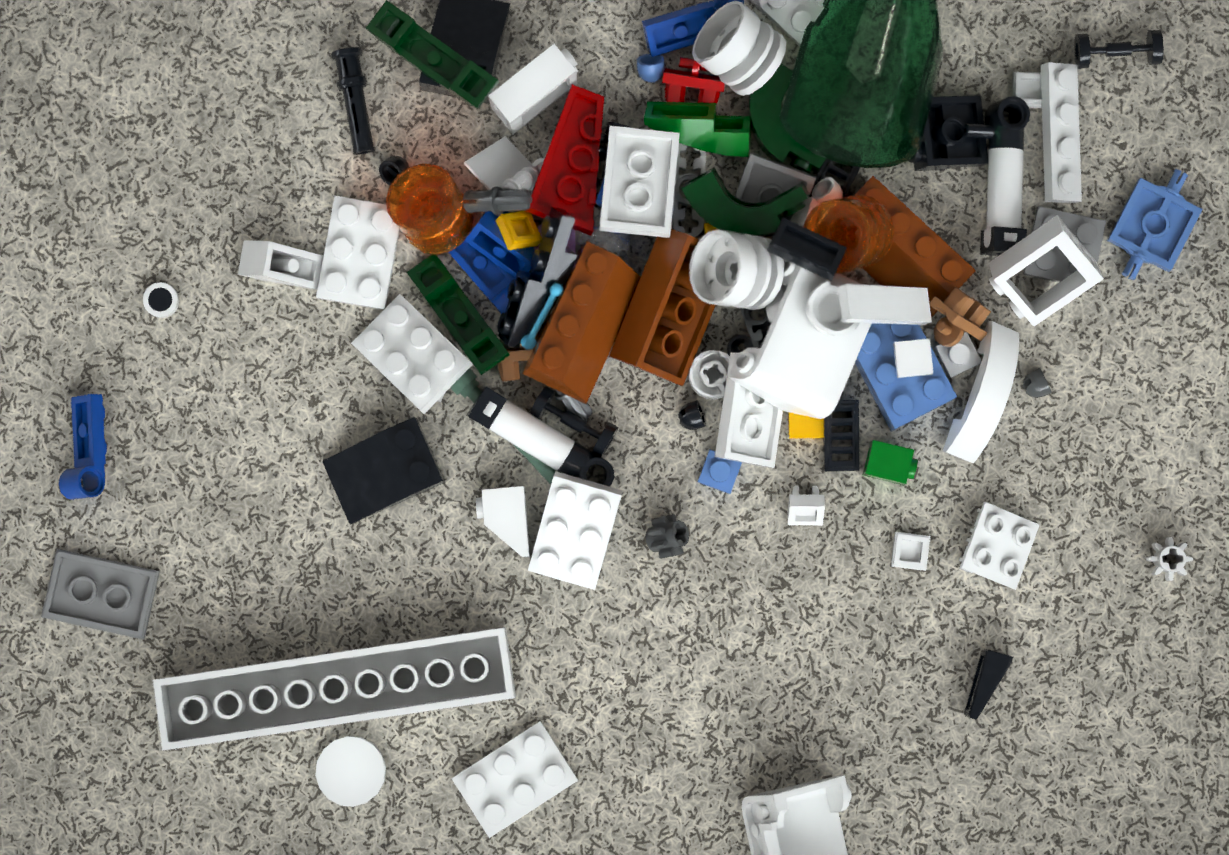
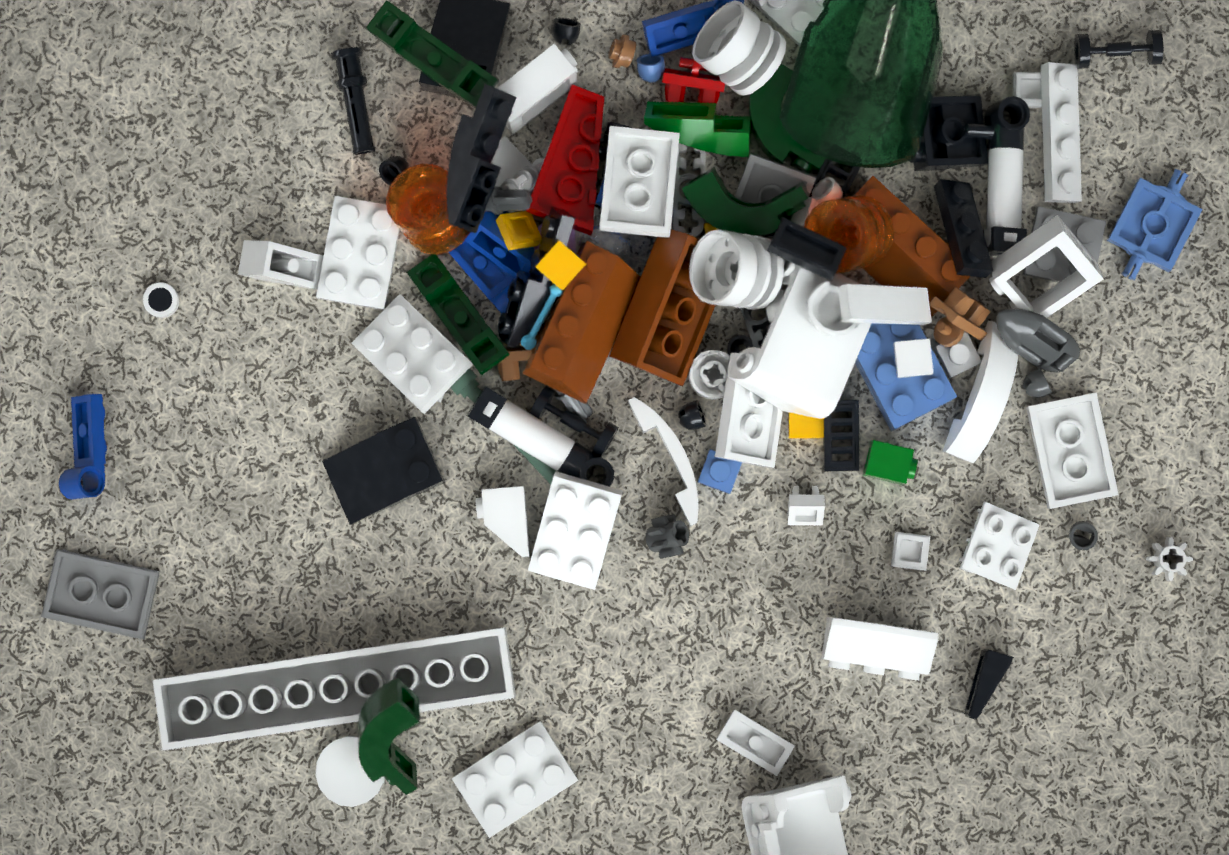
none -> dark green arch [358,677,420,795]
none -> black slope [447,84,517,234]
none -> yellow tile [535,240,586,291]
none -> black hinge [552,18,581,46]
none -> medium nougat plate [608,34,636,69]
none -> white slope [628,397,698,527]
none -> white plate [716,709,795,776]
none -> white slope [821,617,939,680]
none -> black plate [934,179,993,278]
none -> dark grey piece [996,309,1080,373]
none -> white plate [1026,392,1119,509]
none -> dark grey hinge [1069,521,1098,550]

